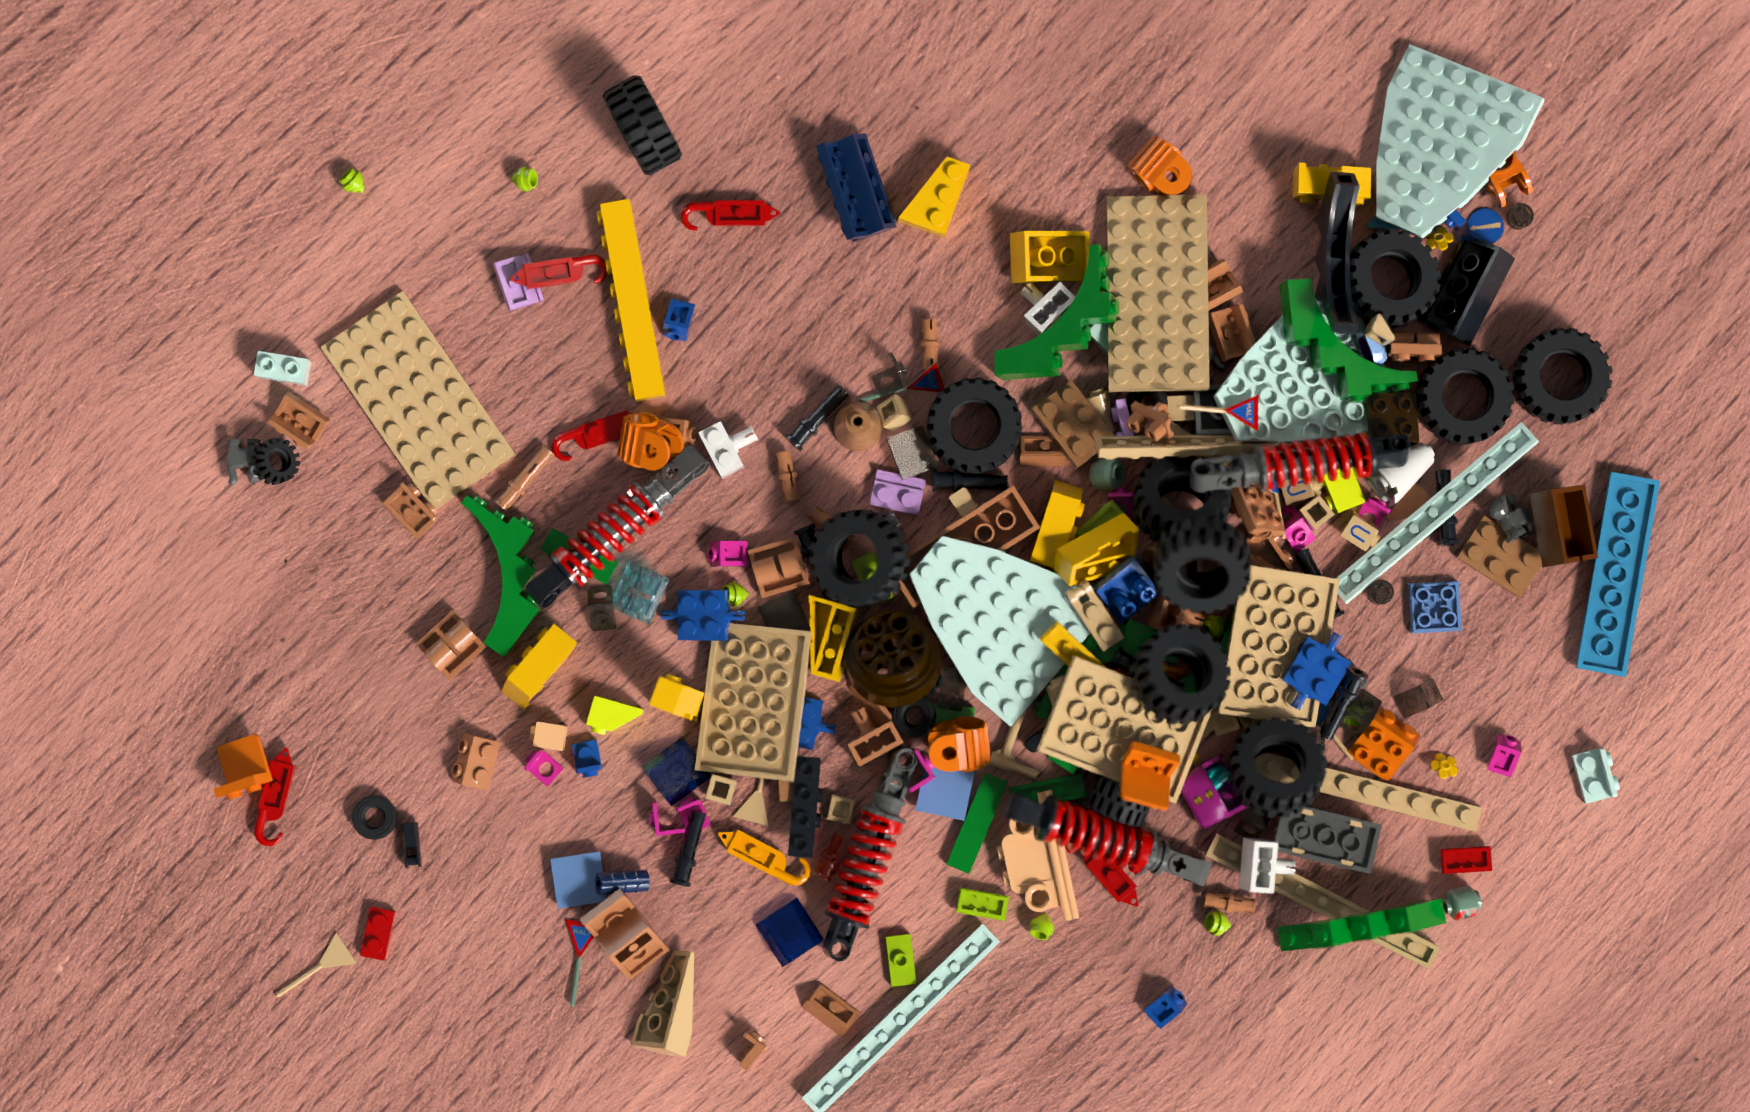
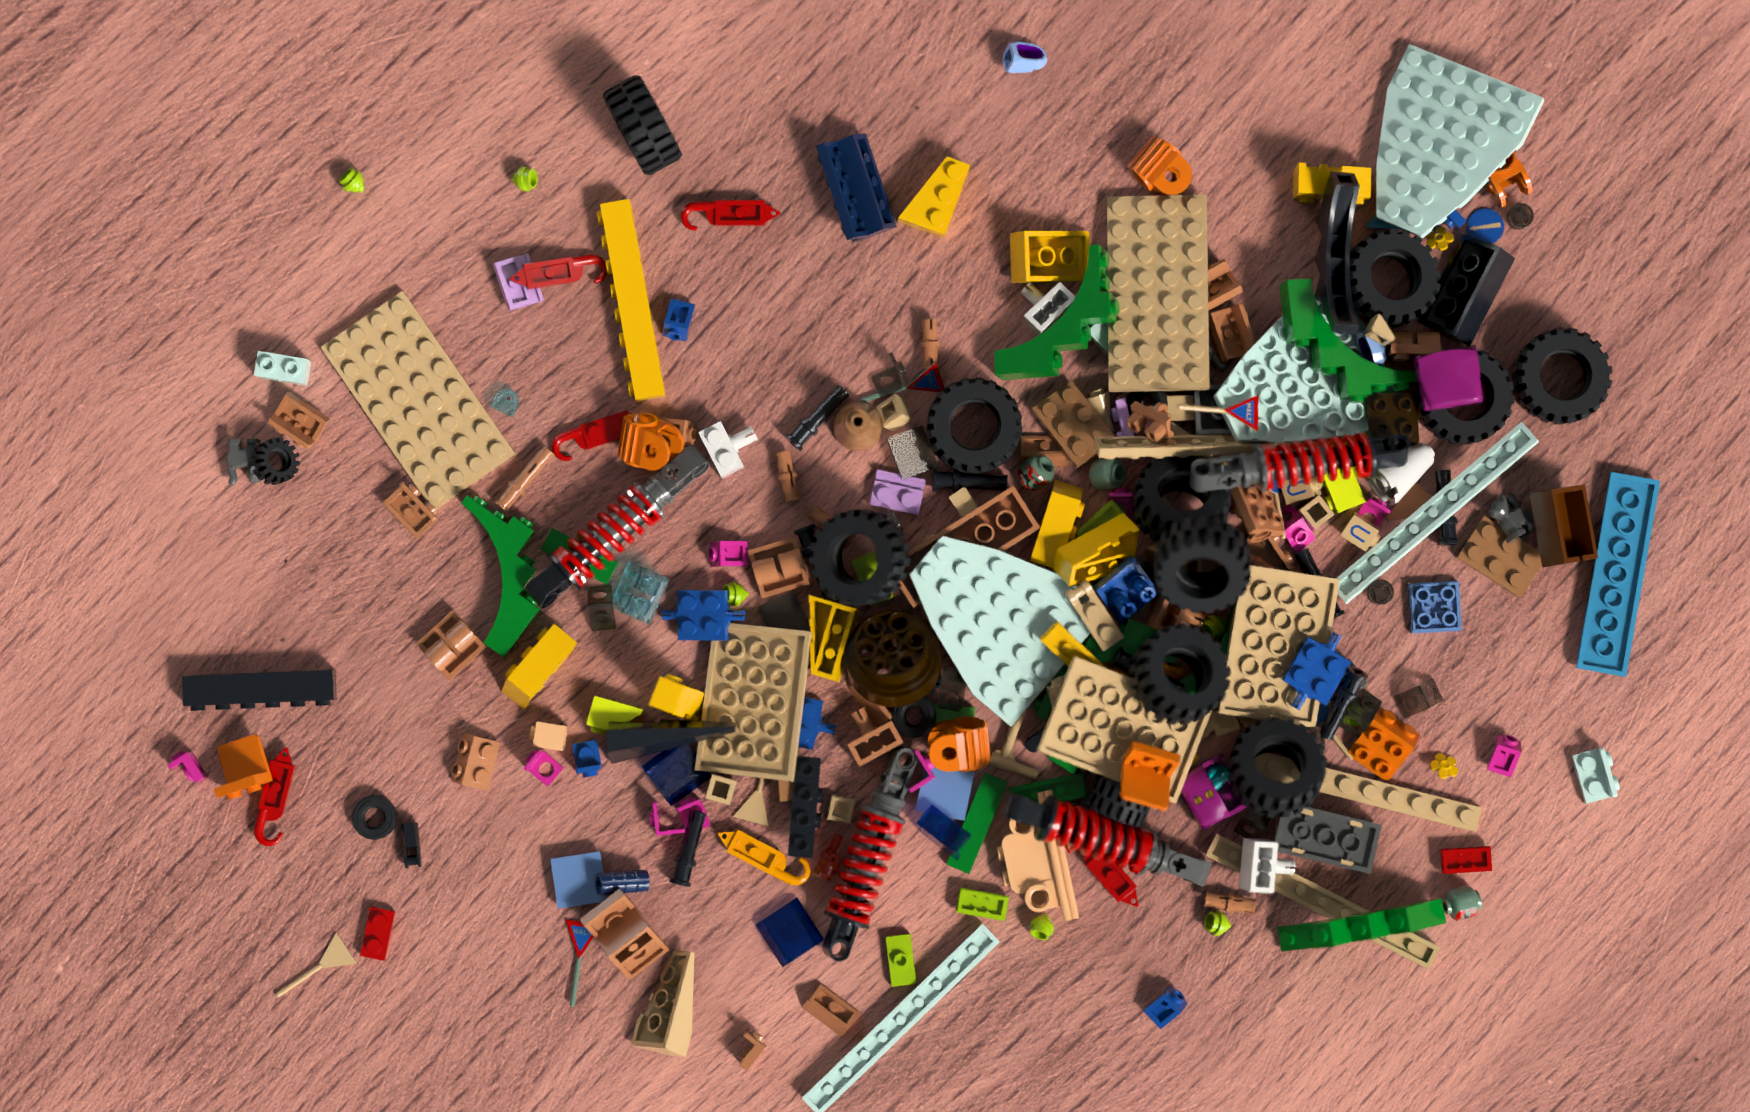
none -> dark pink bracket [167,750,208,783]
none -> black brick [182,670,337,711]
none -> clear light blue tile [490,388,520,418]
none -> black wedge [606,719,736,764]
none -> clear blue panel [916,804,971,860]
none -> light blue rock [1002,42,1047,73]
none -> sand green head [1017,454,1054,491]
none -> magenta piece [1414,347,1483,411]

